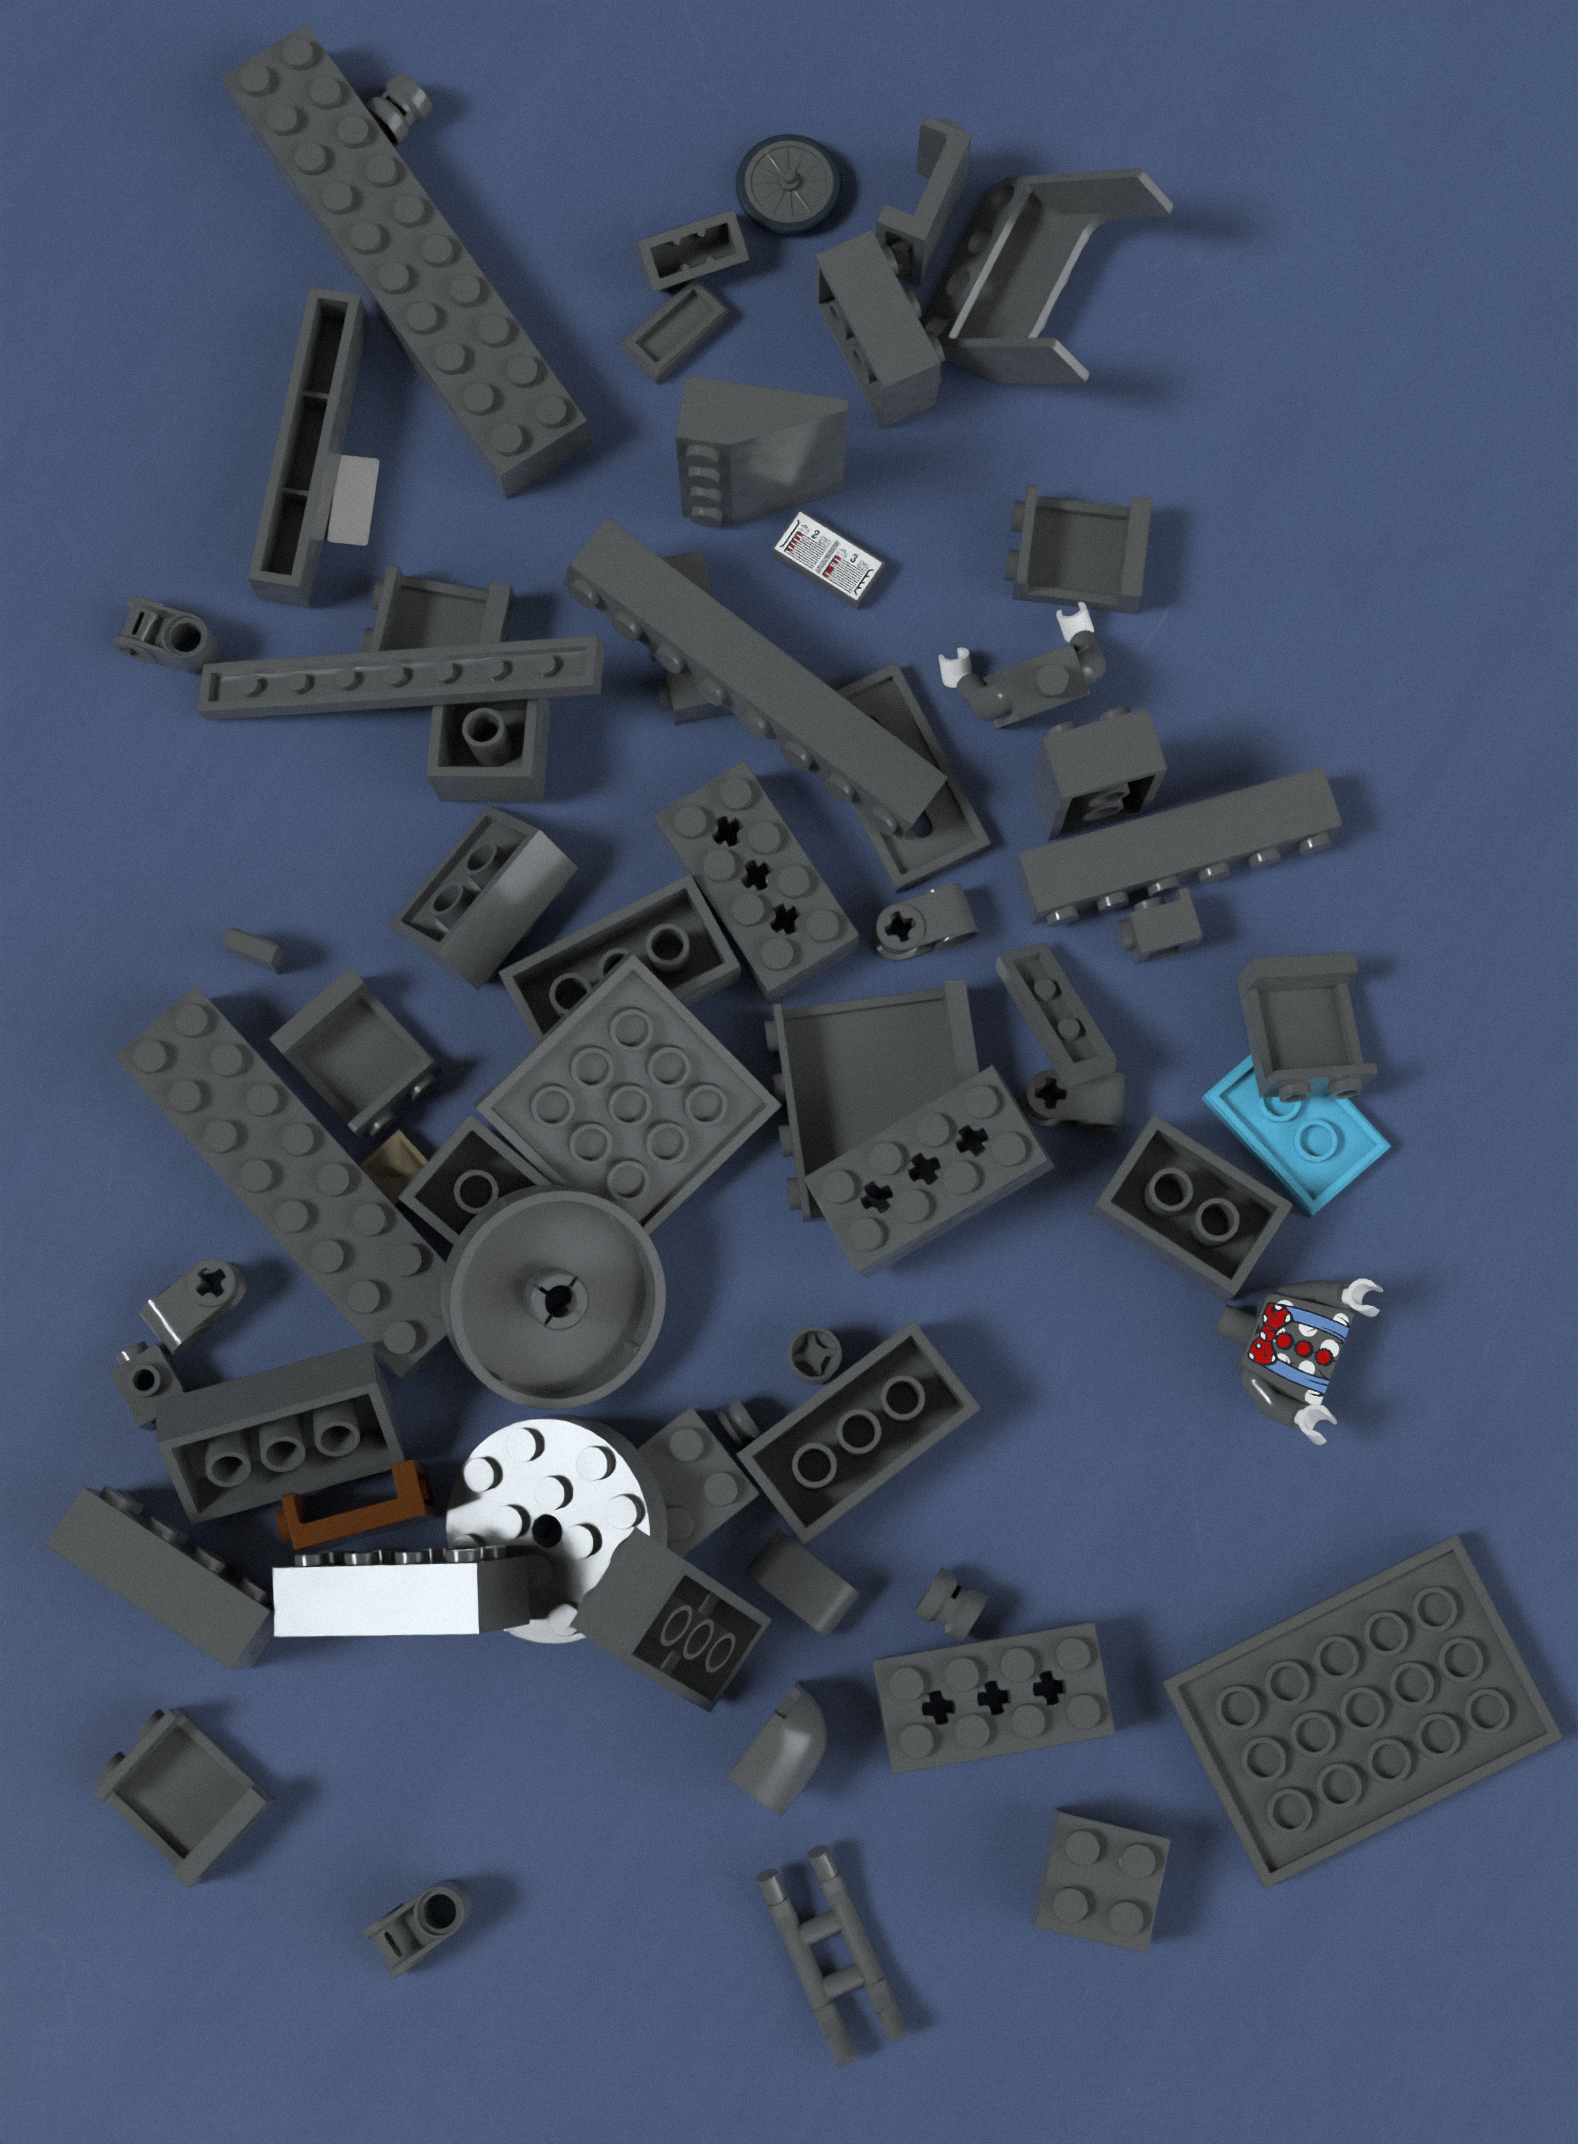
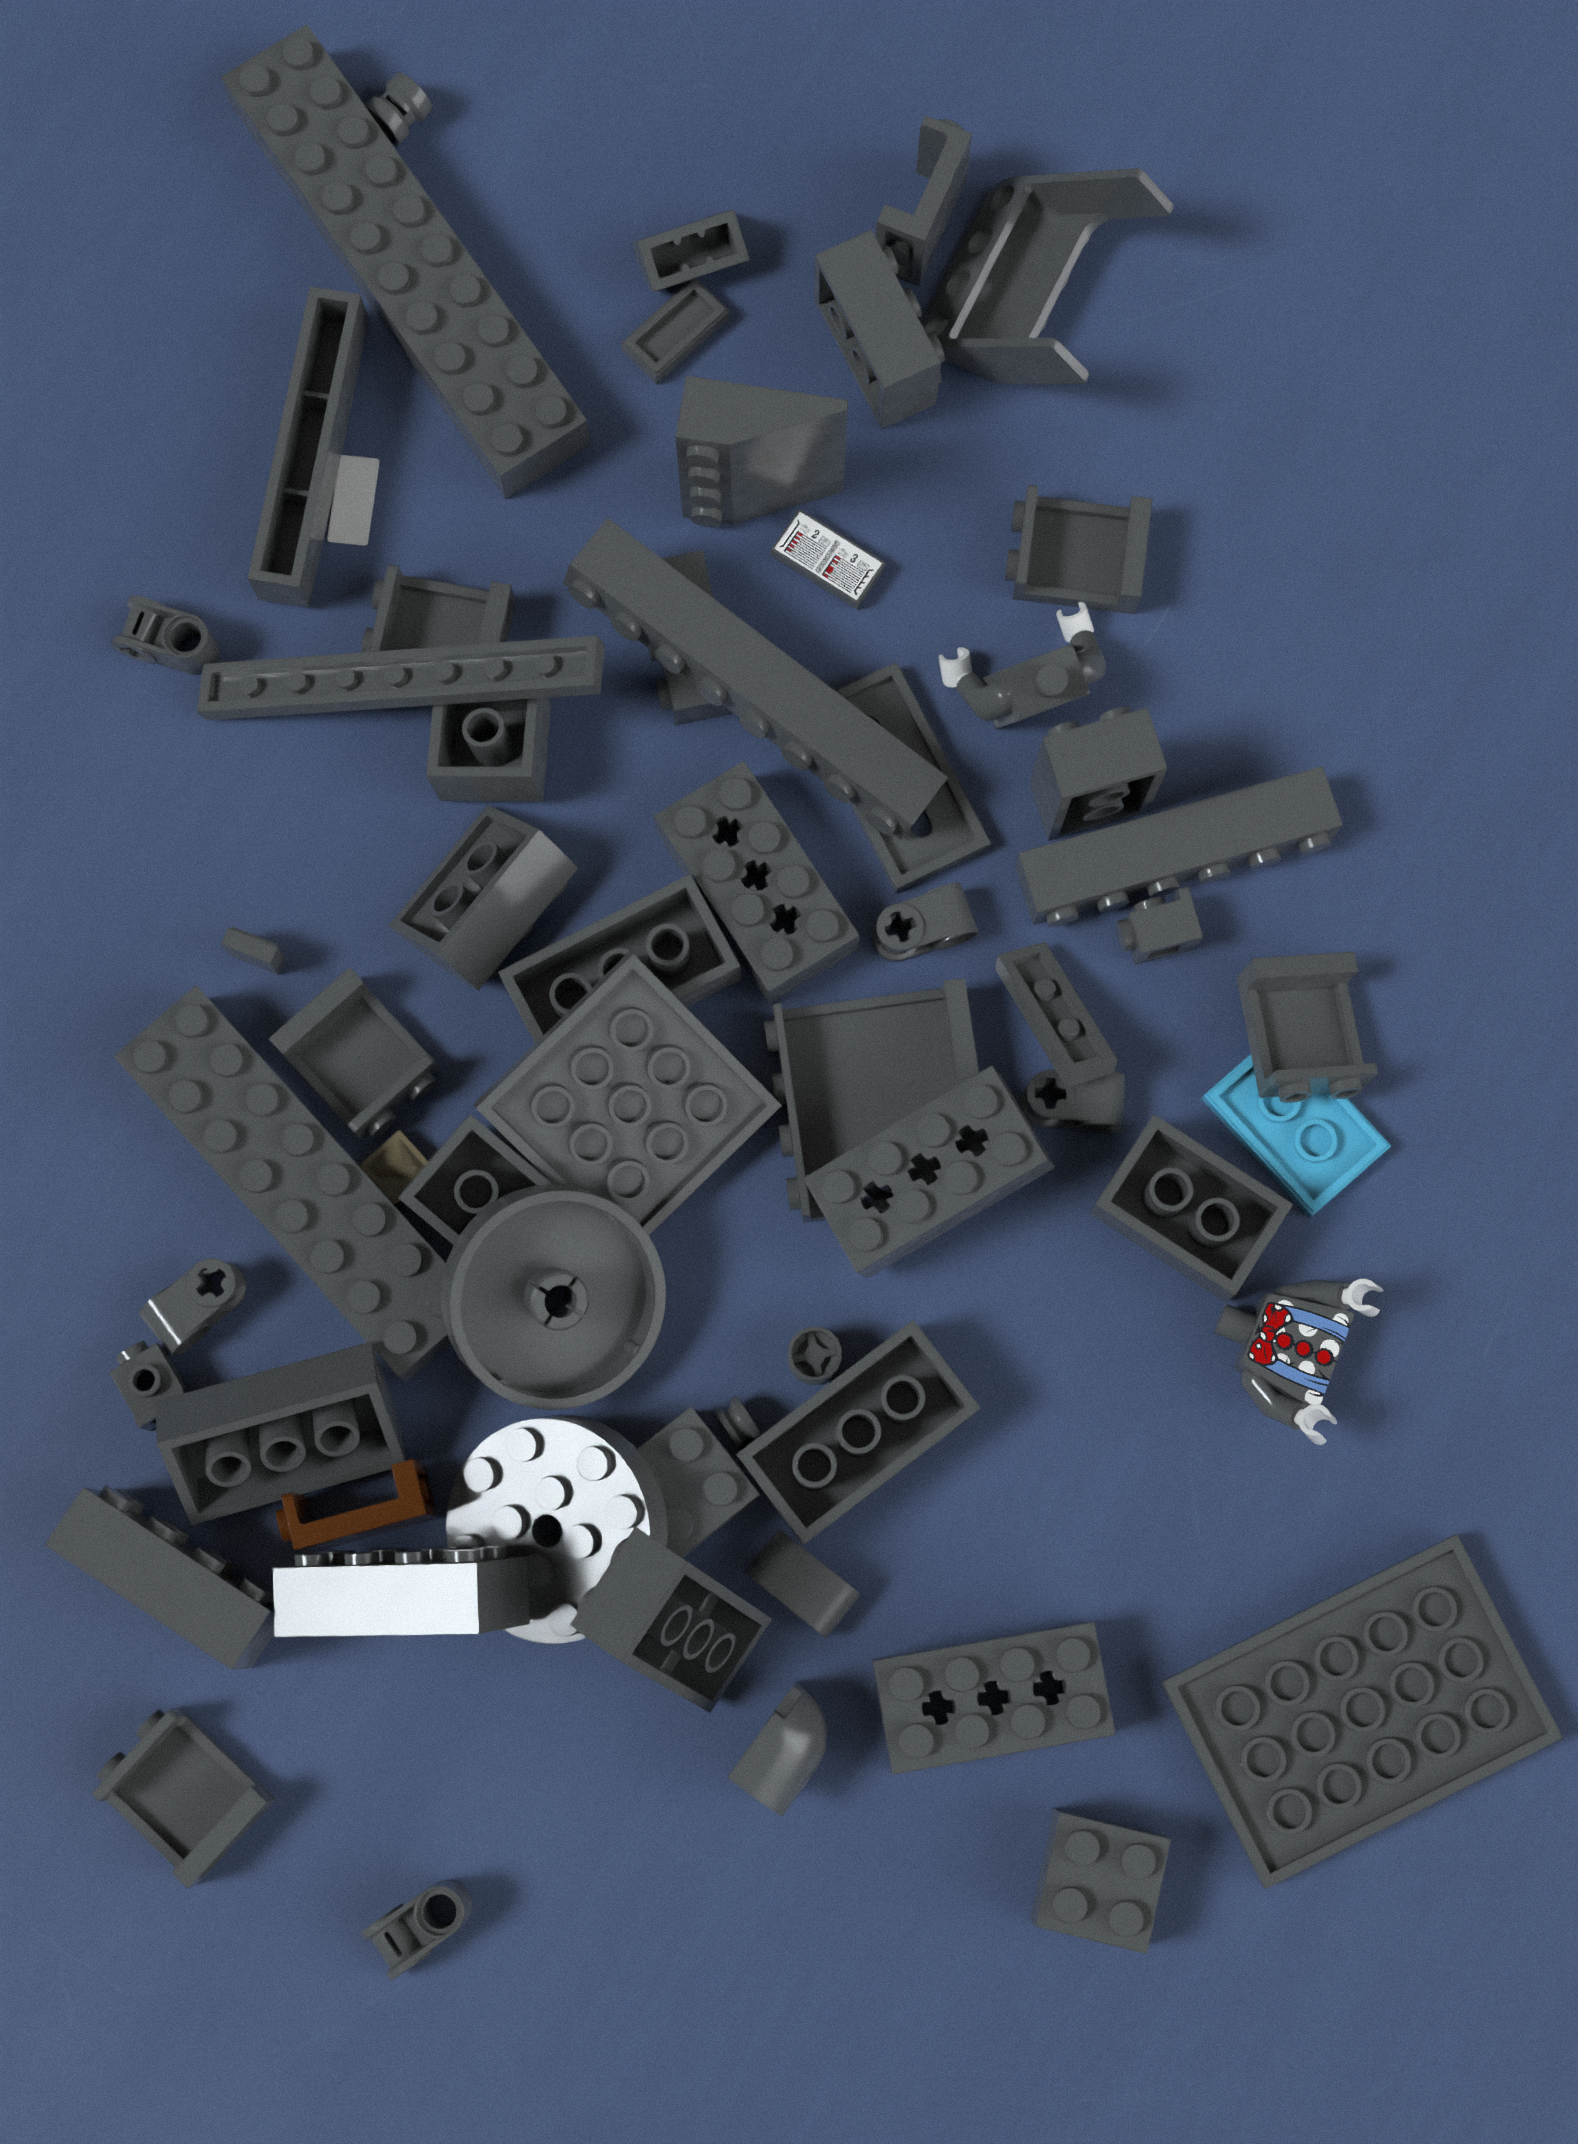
dark grey wheel [736,134,842,235] -> none
dark grey piece [756,1845,909,2067] -> none
dark grey wheel [913,1567,989,1644] -> none

